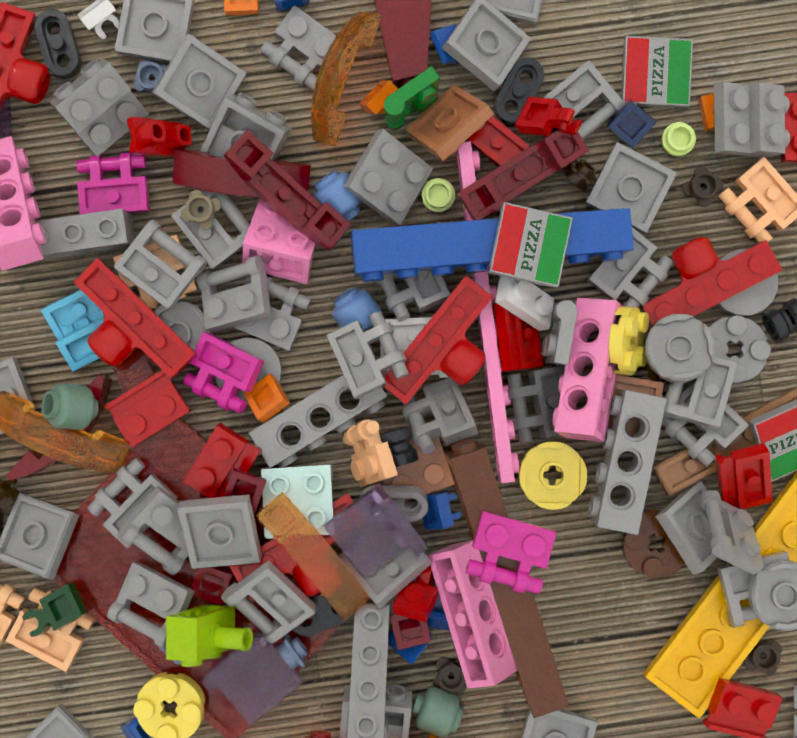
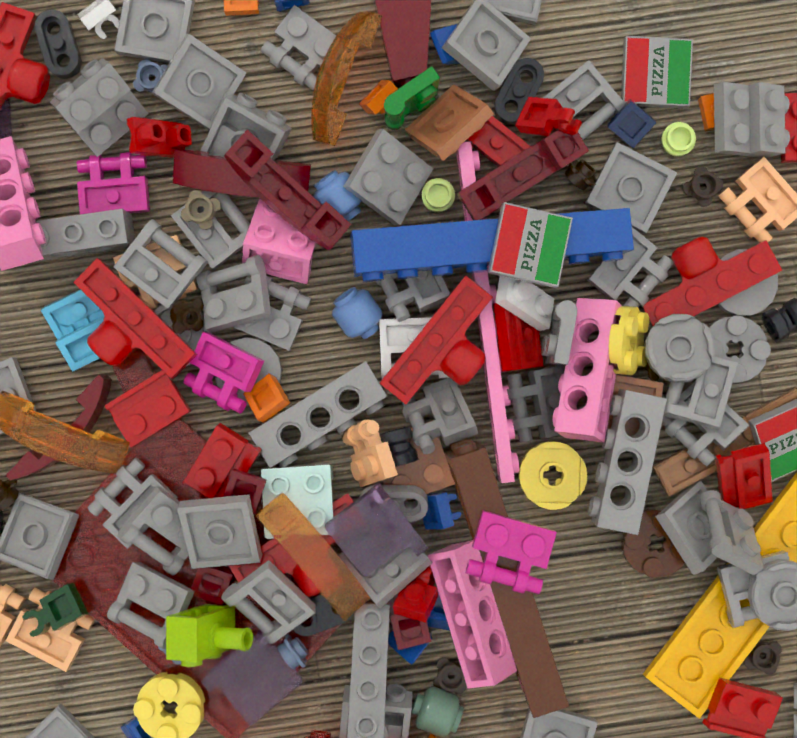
sand green head [42,383,98,430] -> none
light grey plate [327,311,409,399] -> none
none -> dark brown plate [170,298,204,334]

